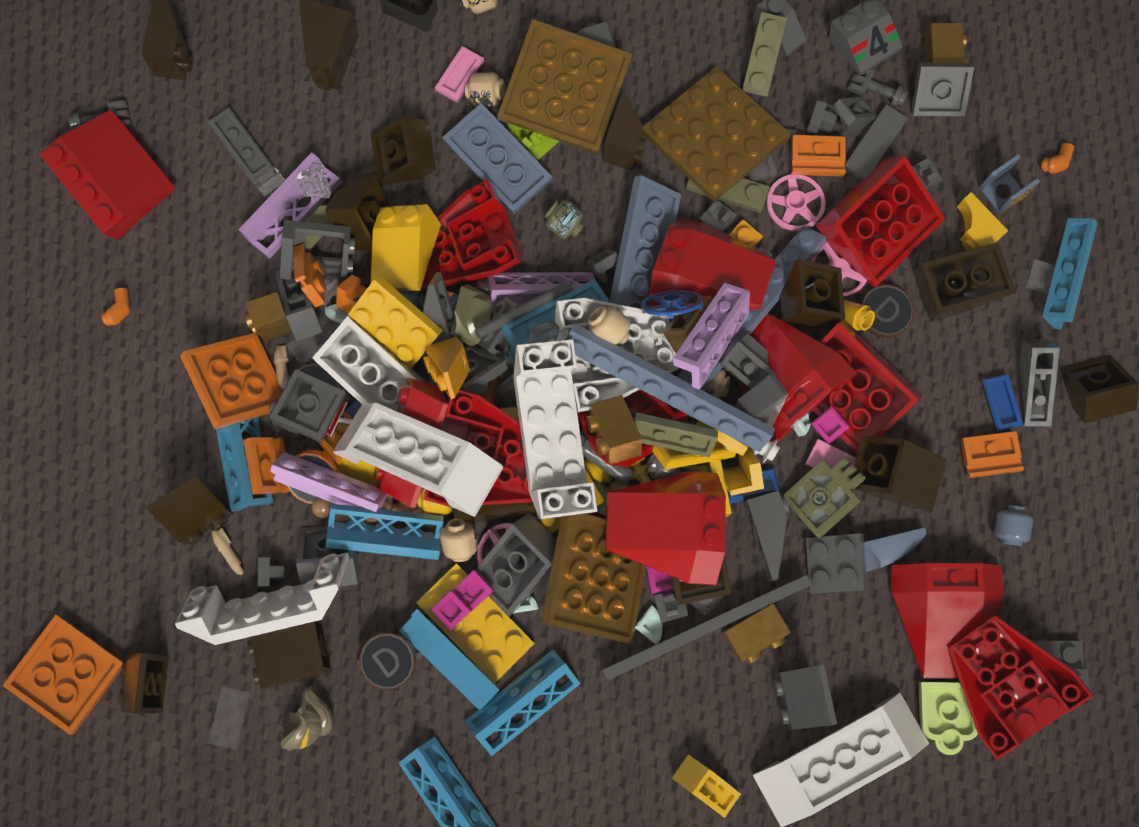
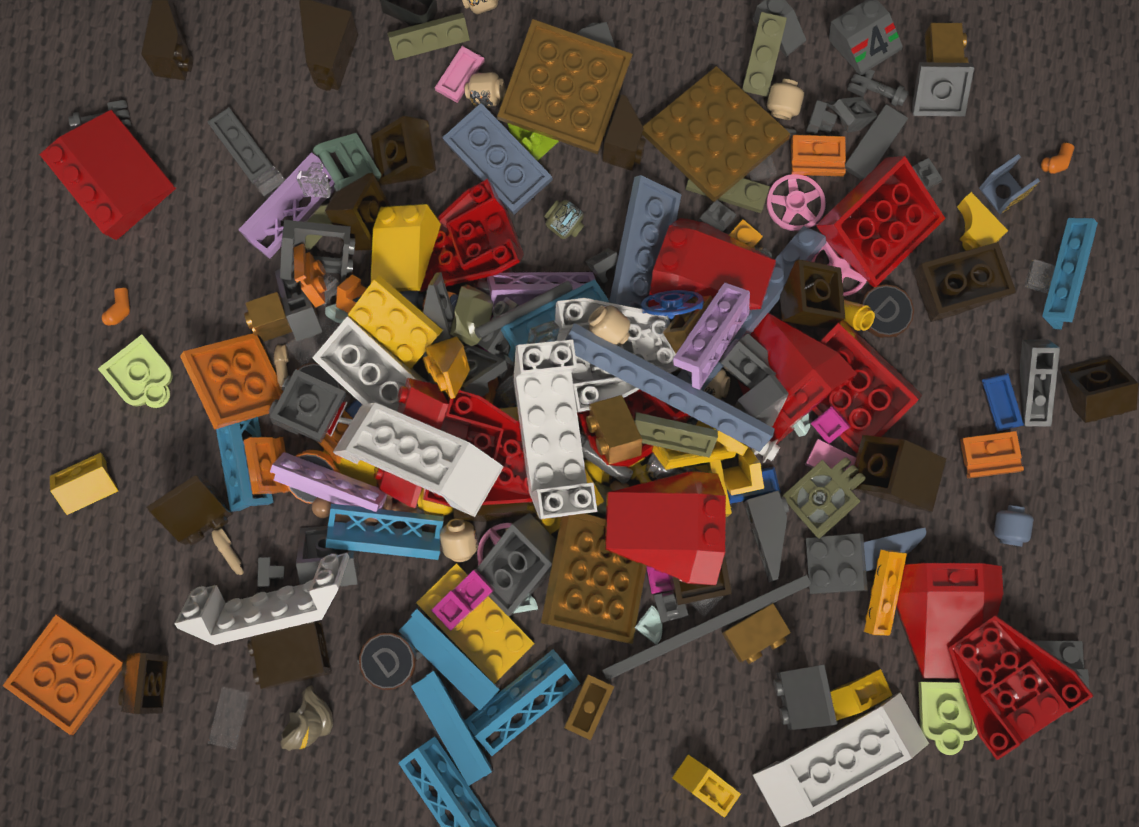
none -> yellow panel [49,453,118,515]
none -> yellowish green plate [98,335,173,408]
none -> sand green plate [313,133,381,192]
none -> olive plate [387,13,470,60]
none -> dark azure fence [411,671,494,786]
none -> pearl gold brick [564,675,614,740]
none -> tan head [767,79,804,120]
none -> yellow arch [830,669,892,721]
none -> light orange plate [864,549,907,635]

